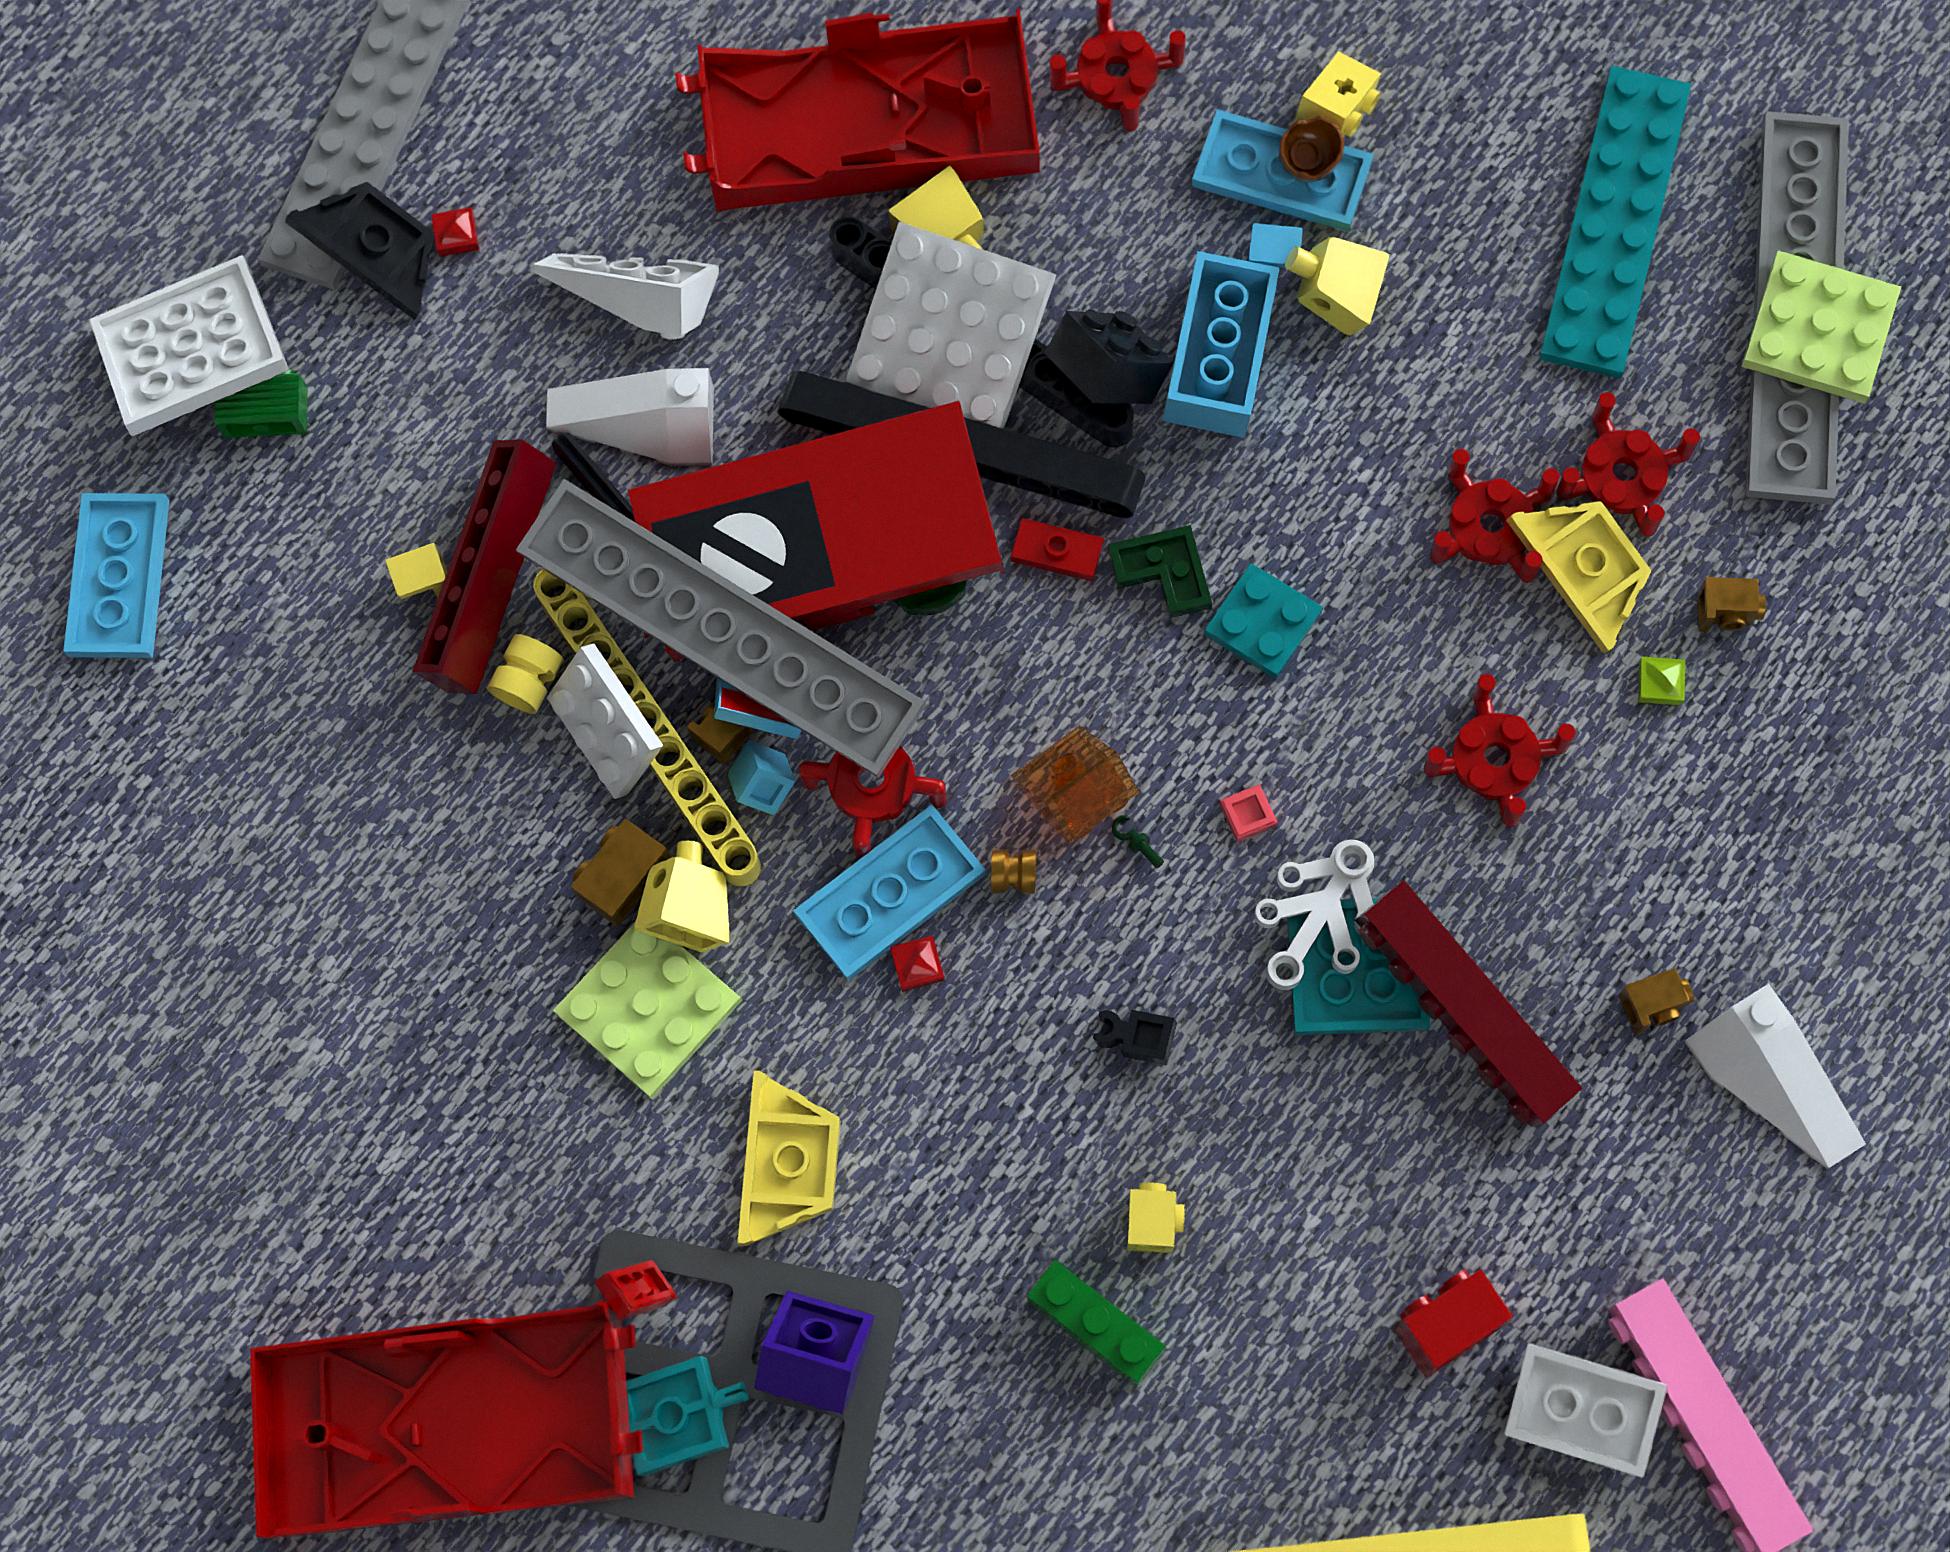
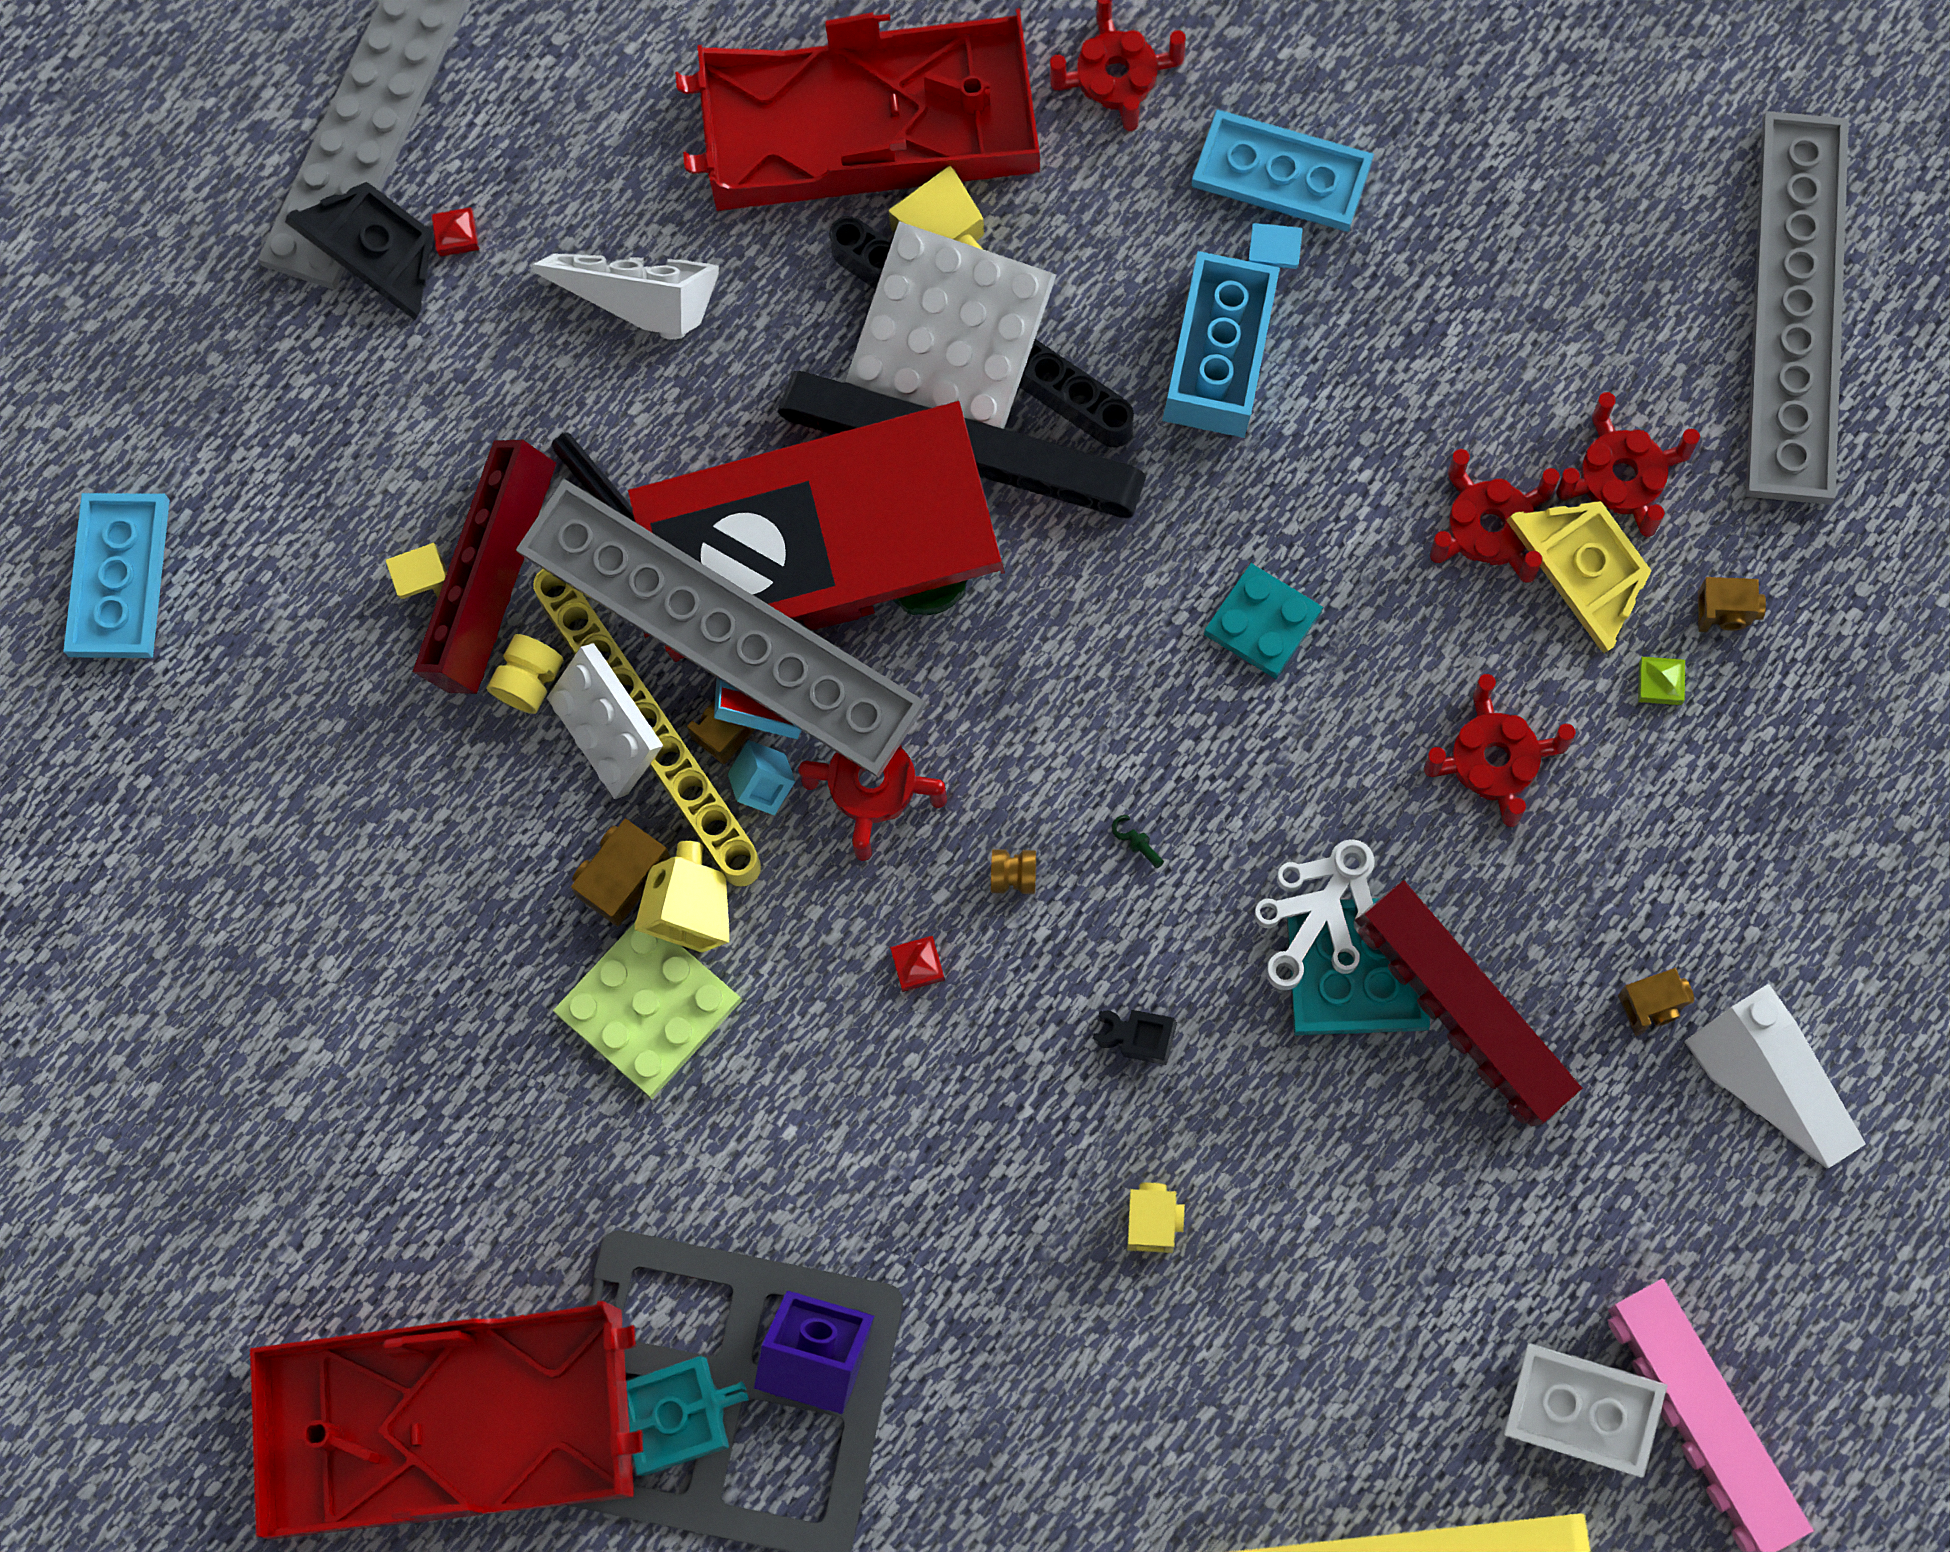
white plate [89,255,289,437] -> none
green brick [214,370,308,438] -> none
white wedge [546,368,714,466] -> none
red plate [594,1260,677,1321] -> none
light yellow wing [737,1071,841,1246] -> none
medium azure plate [793,804,987,981] -> none
red plate [1011,518,1104,582] -> none
clear orange slope [1011,725,1140,843] -> none
green brick [1027,1260,1166,1389] -> none
black brick [1045,309,1174,404] -> none
dark green plate [1108,525,1212,618] -> none
coral tile [1219,784,1278,842] -> none
dark orange hair [1278,115,1345,182] -> none
light yellow torso [1285,237,1390,336] -> none
light yellow brick [1294,51,1381,138] -> none
red brick [1394,1269,1514,1378] -> none
teal plate [1539,65,1692,379] -> none
yellowish green plate [1741,250,1901,404] -> none

